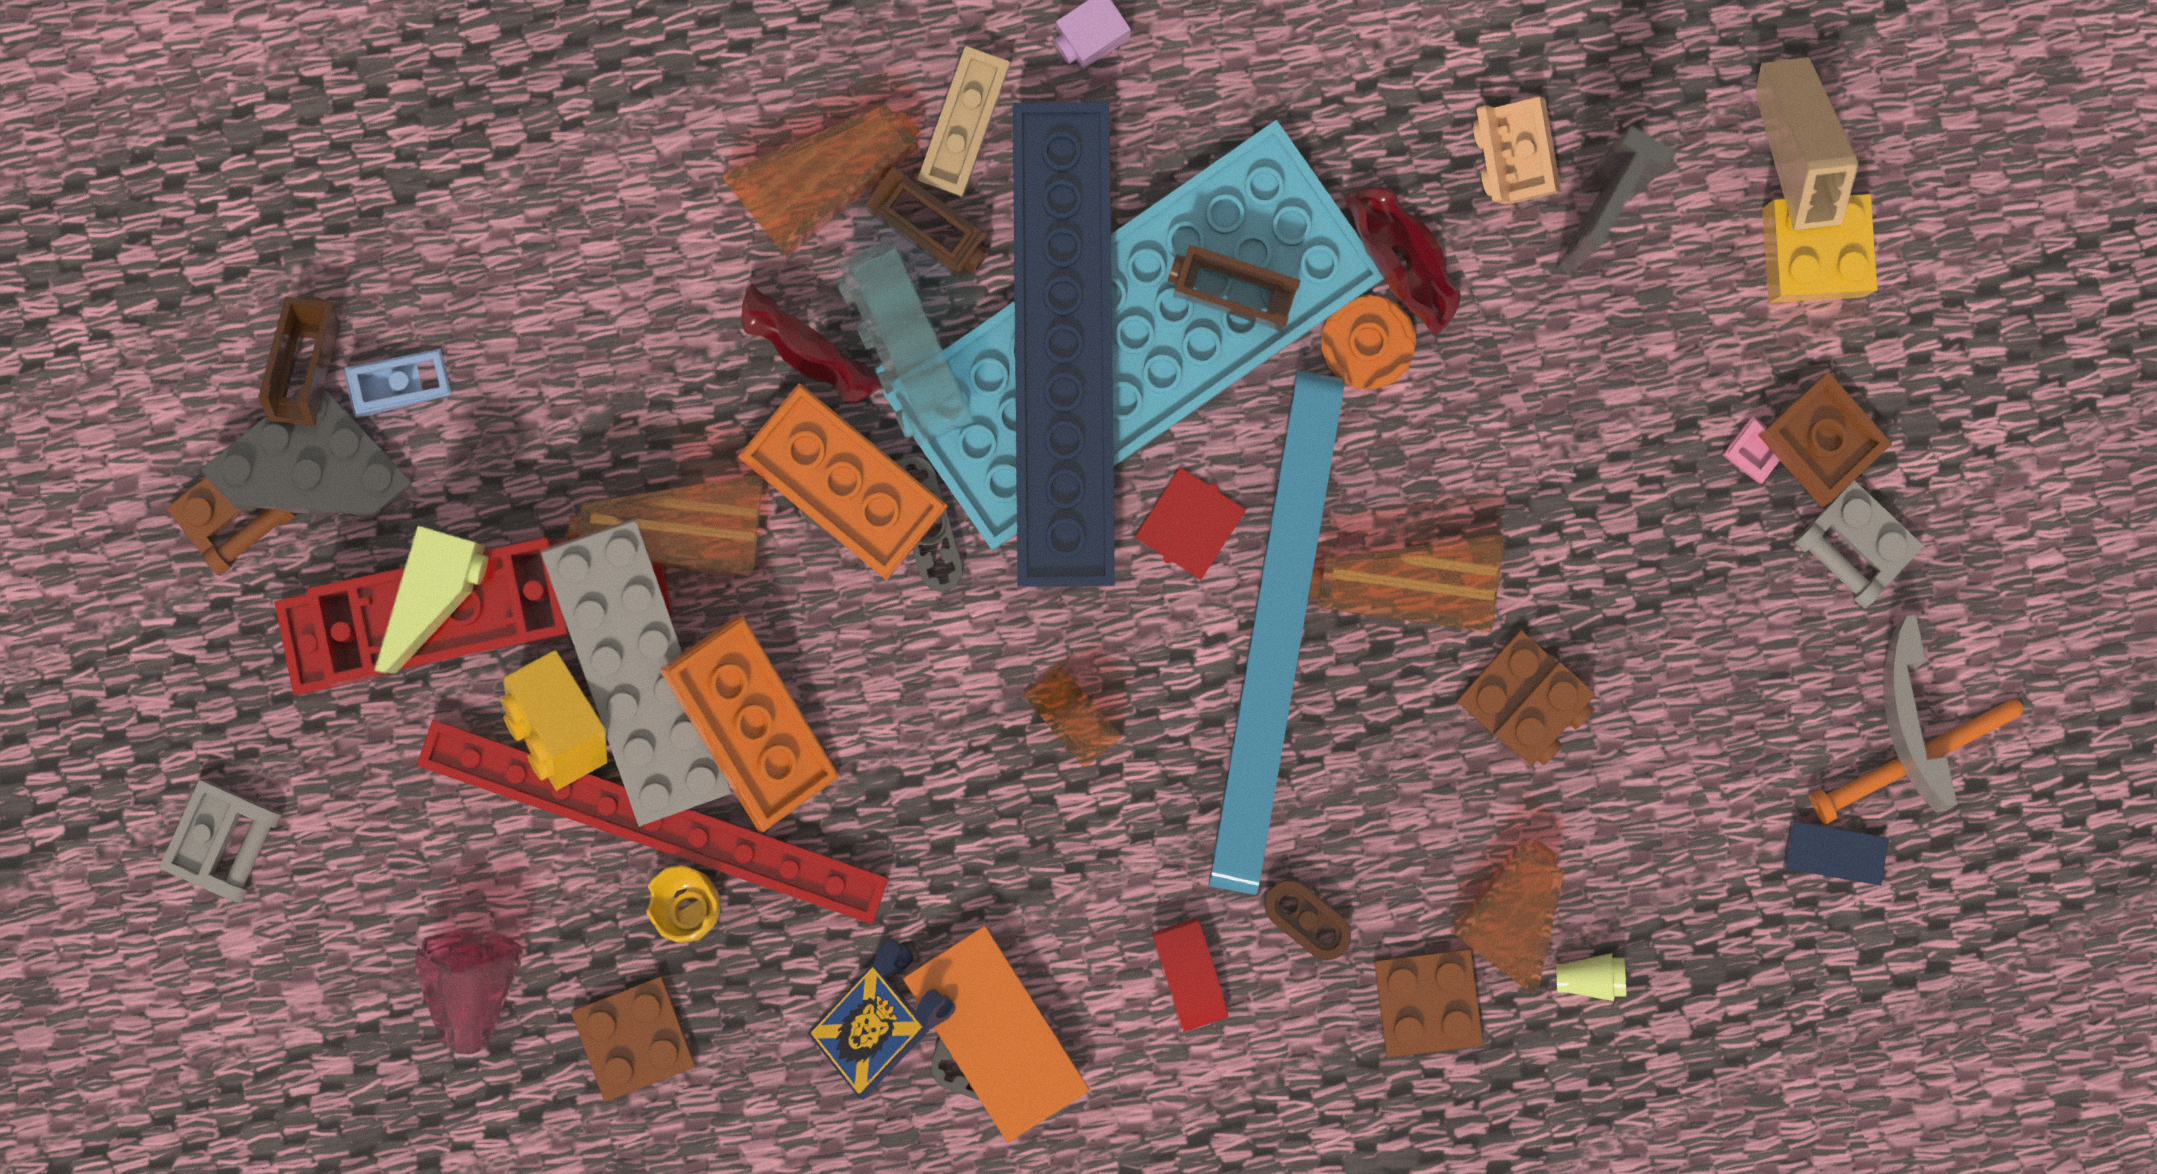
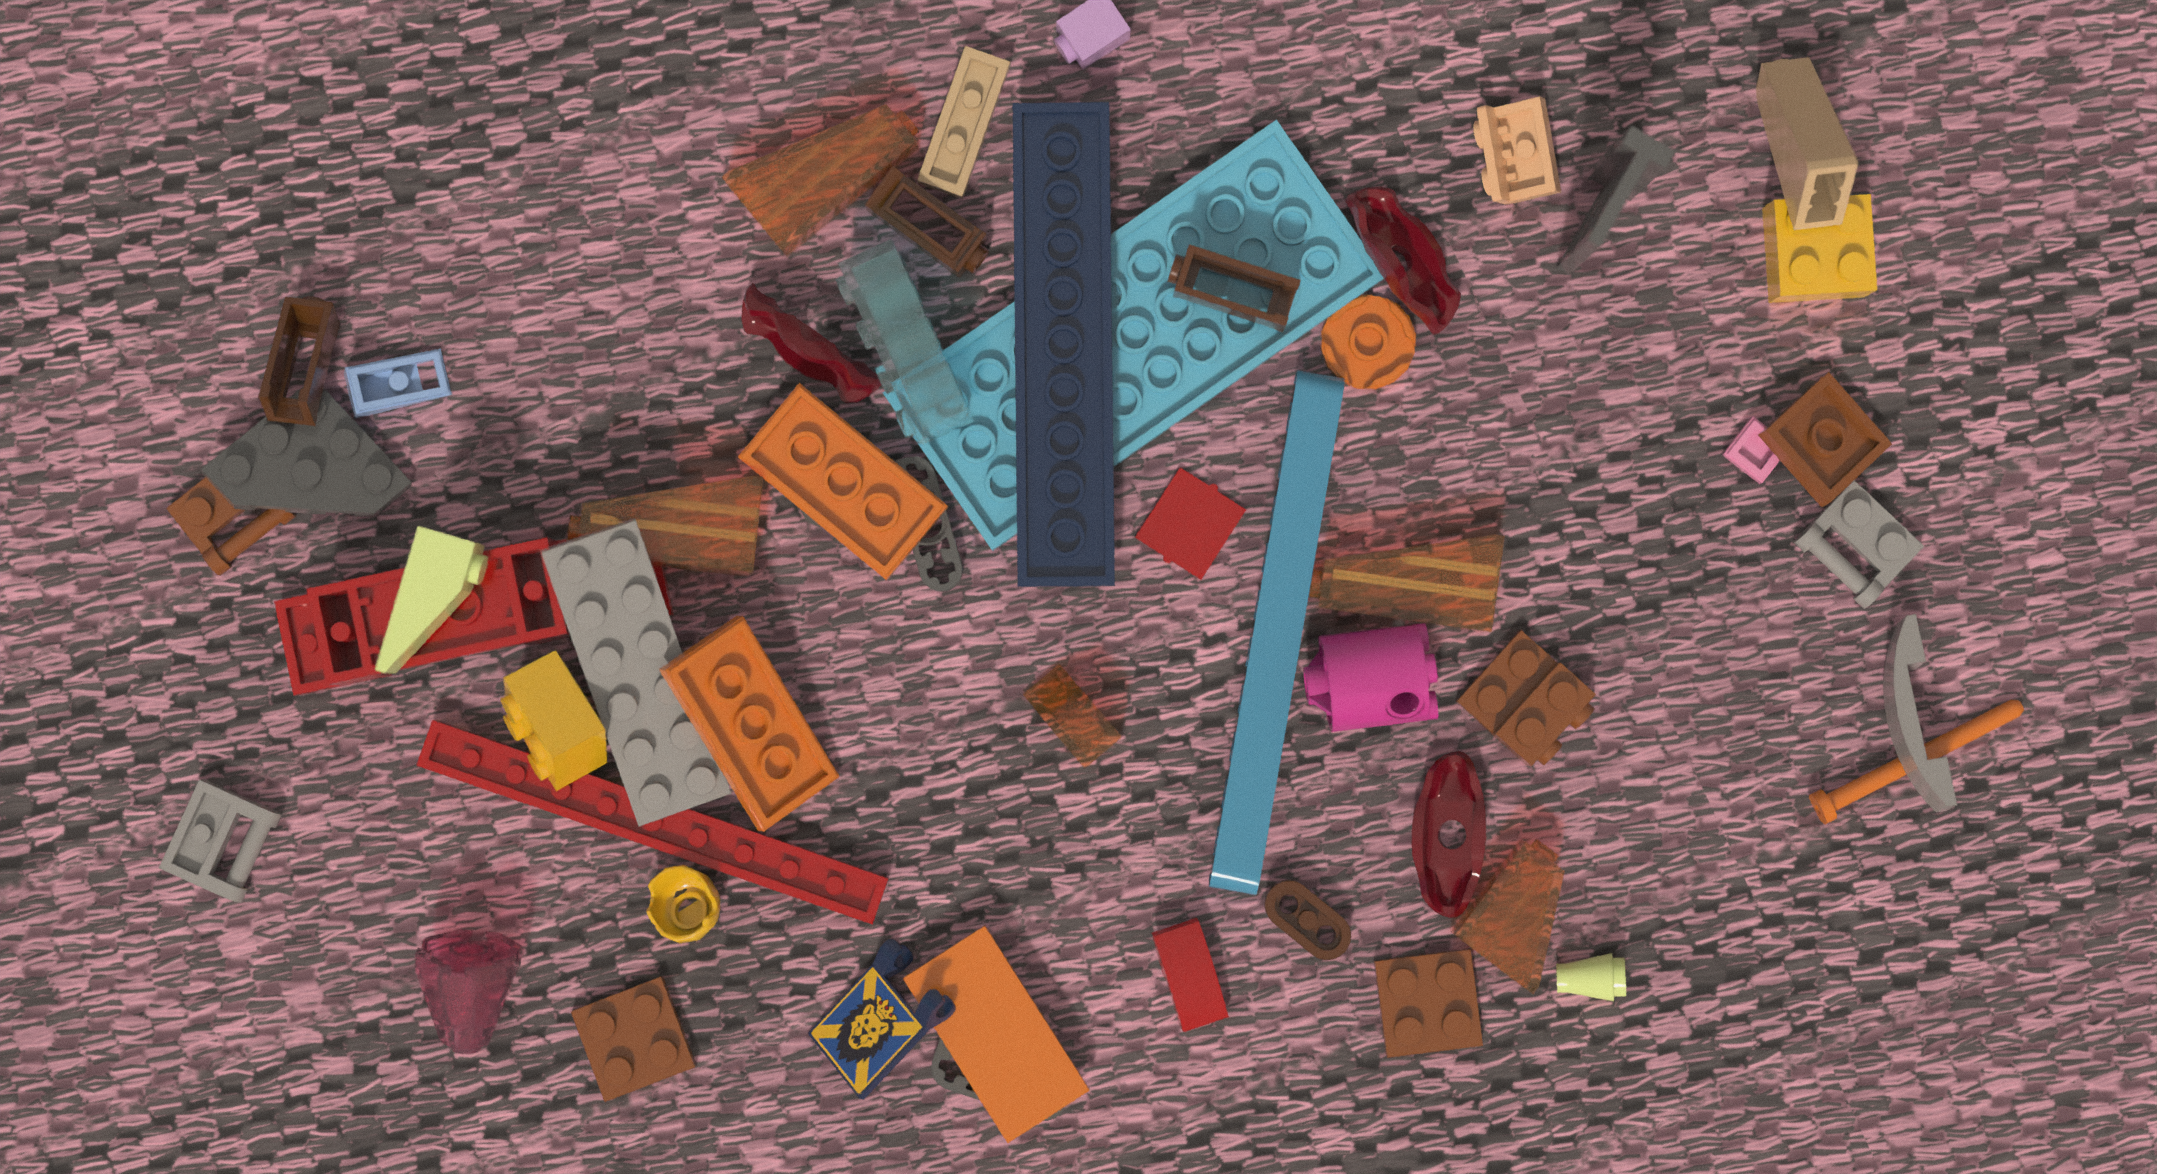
dark blue tile [1783,821,1889,886] -> none
none -> dark pink cylinder [1303,623,1438,732]
none -> dark red piece [1412,751,1487,918]

